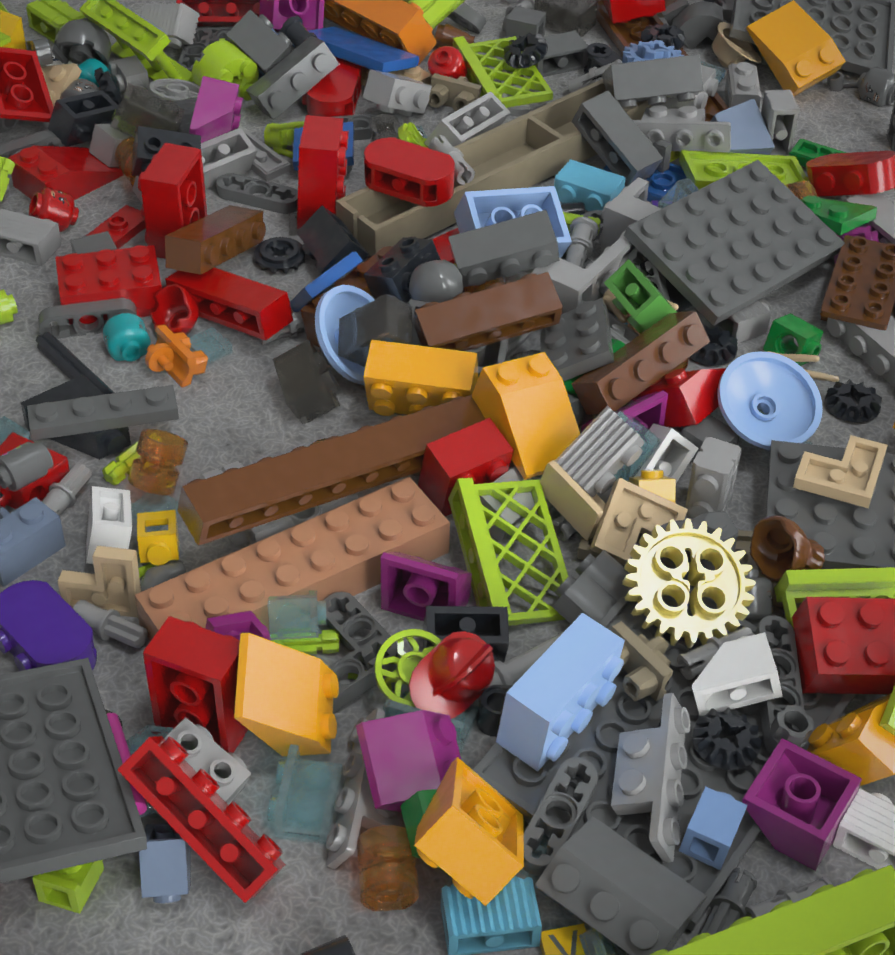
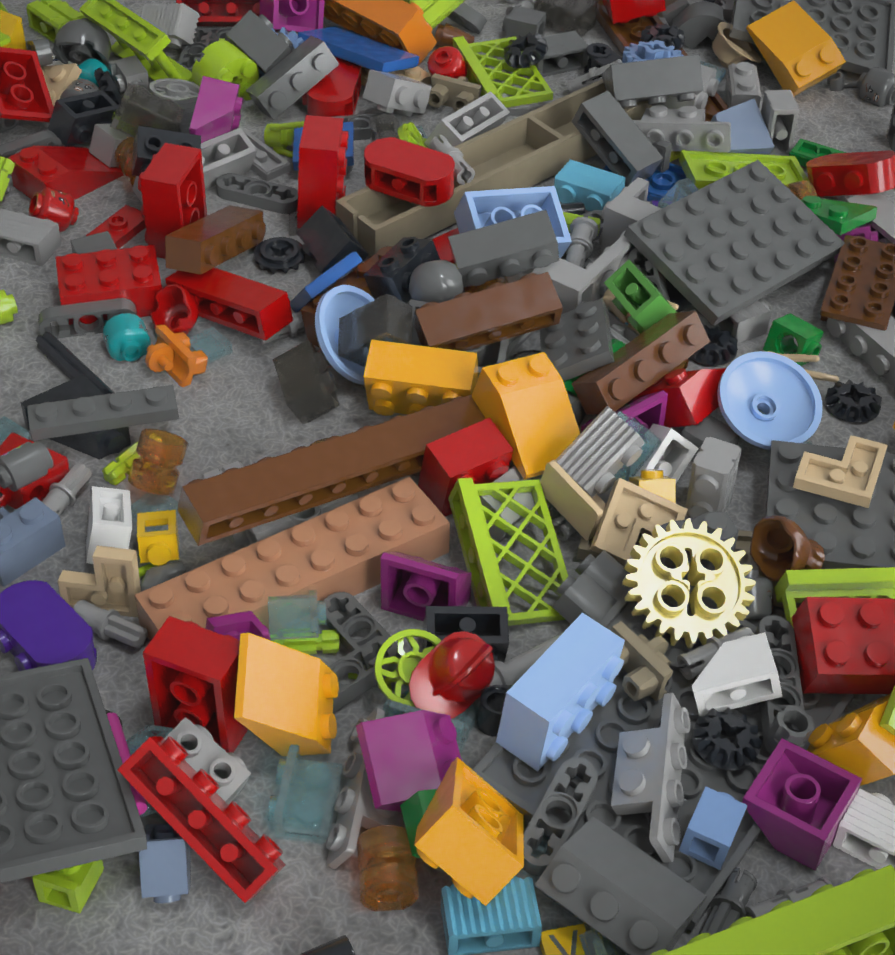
black bush [280,16,317,49] -> none

